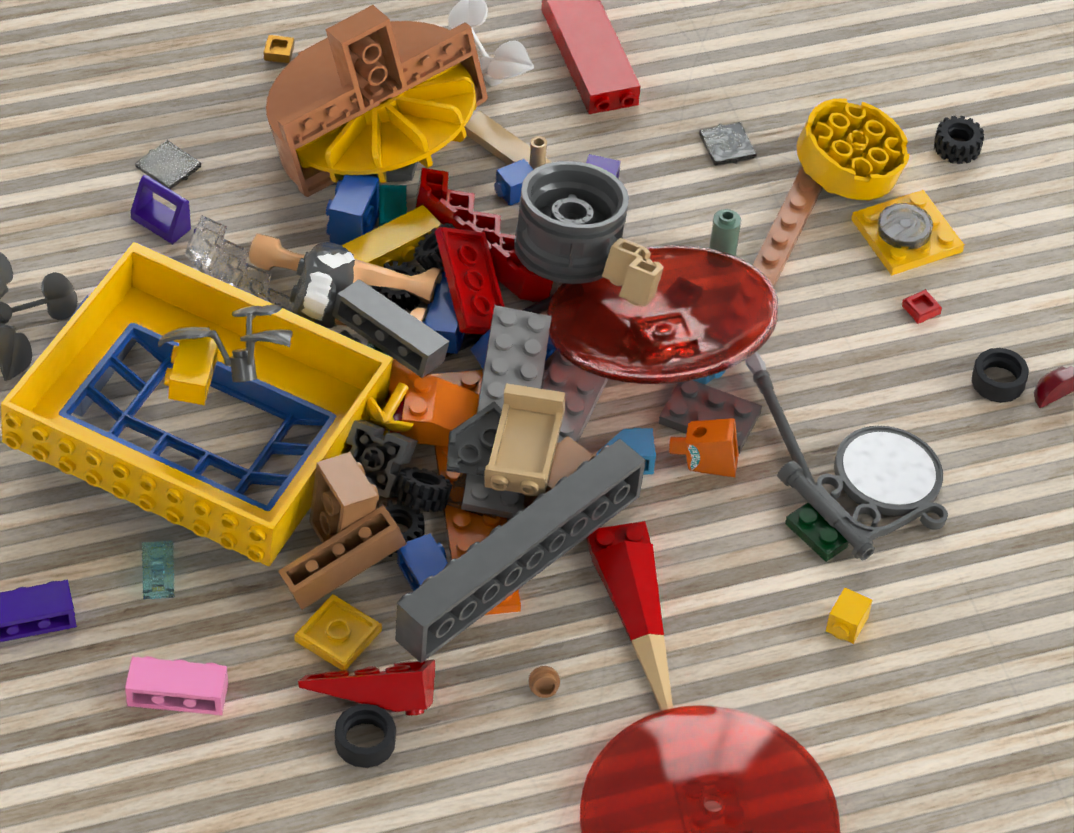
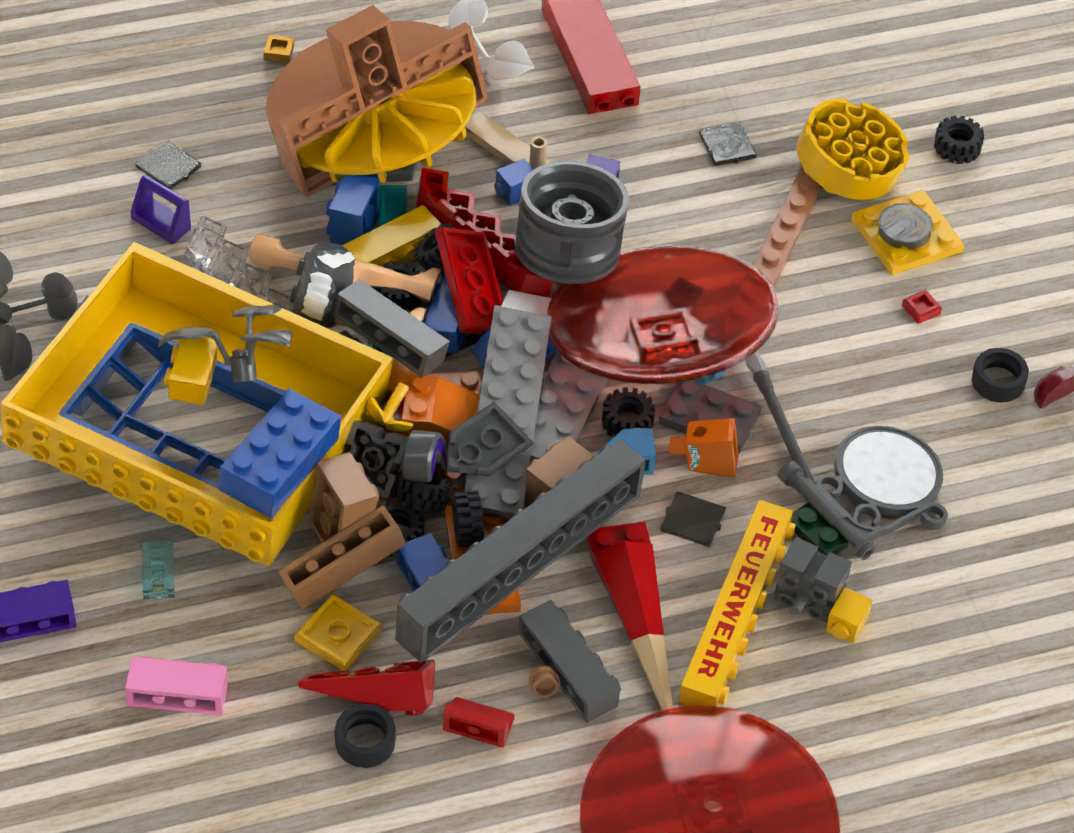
tan panel [484,383,565,496] -> none
tan brick [602,238,664,307] -> none
sand green brick [708,209,741,268] -> none
none -> blue brick [219,388,341,519]
none -> dark grey animal [402,430,448,482]
none -> red panel [443,697,515,748]
none -> black tyre [452,490,484,547]
none -> white sticker [501,290,558,316]
none -> dark grey brick [518,600,621,723]
none -> black tyre [602,387,656,437]
none -> clear smoke piece [660,491,726,547]
none -> yellow brick [678,500,796,715]
none -> dark grey brick [774,537,852,623]

